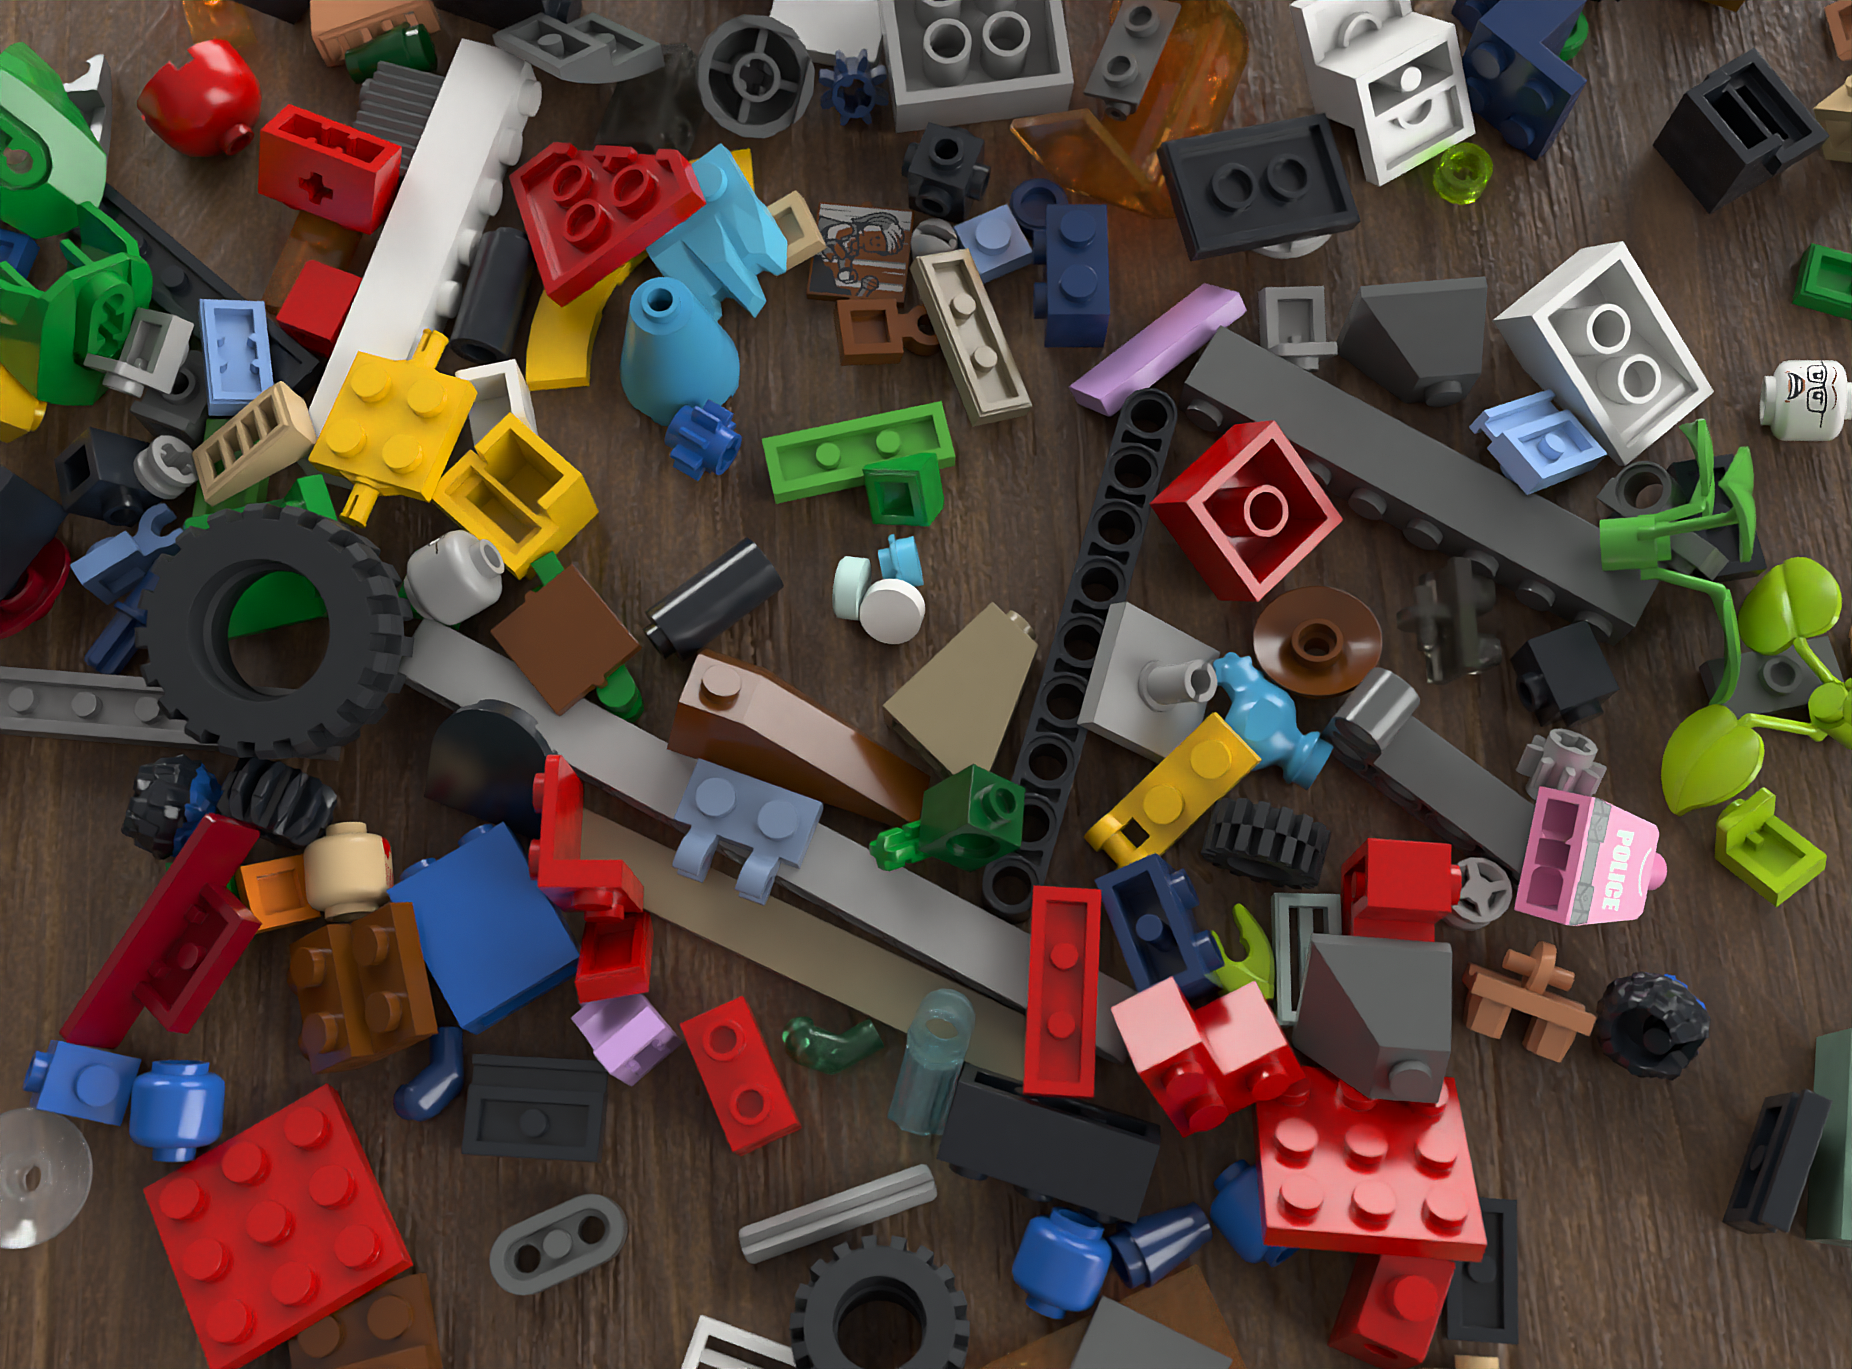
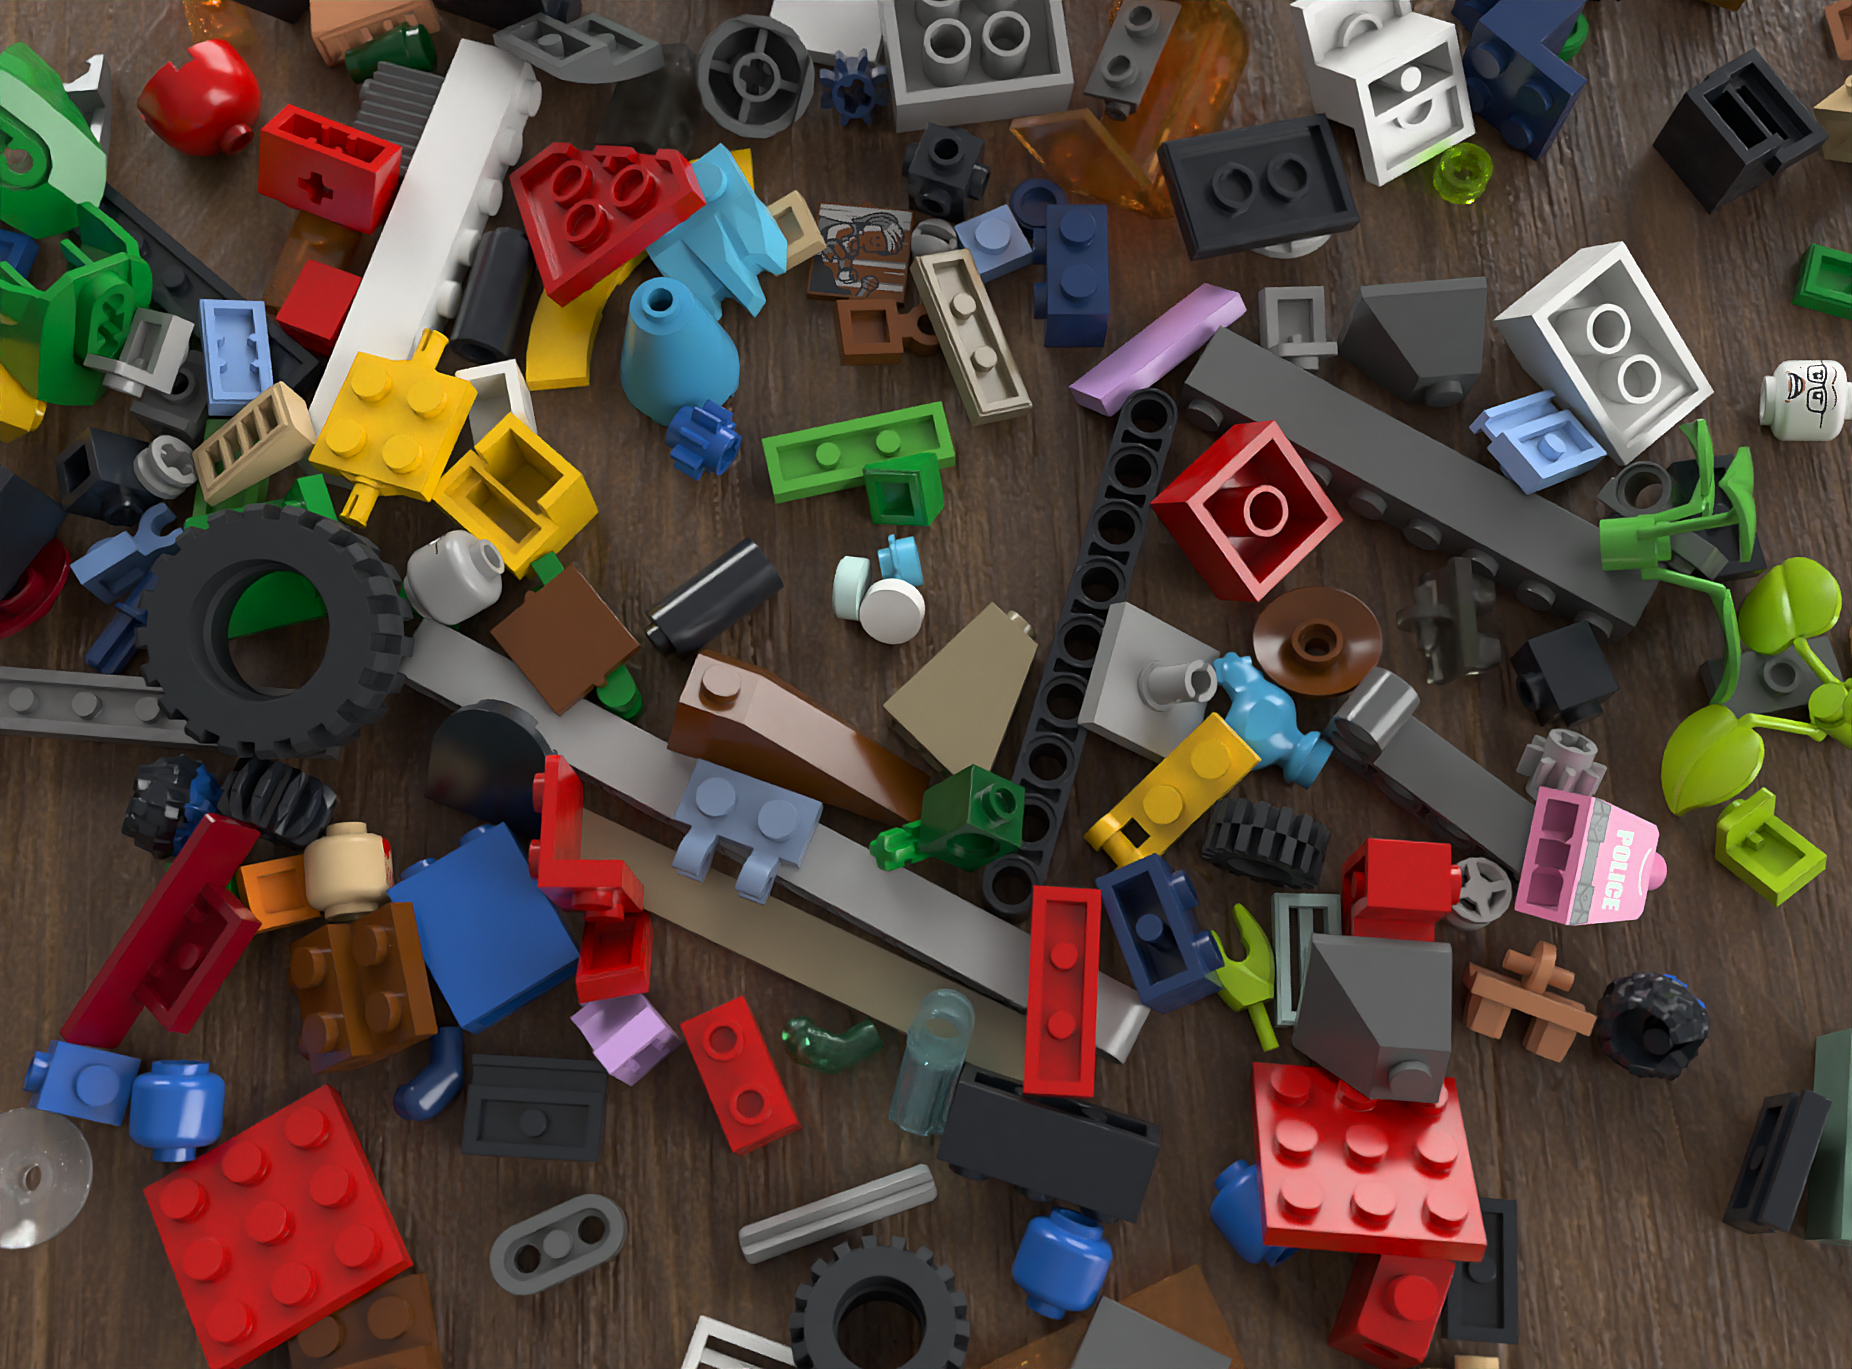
dark blue cone [1105,1202,1213,1289] -> none
brick [1110,977,1306,1138] -> none

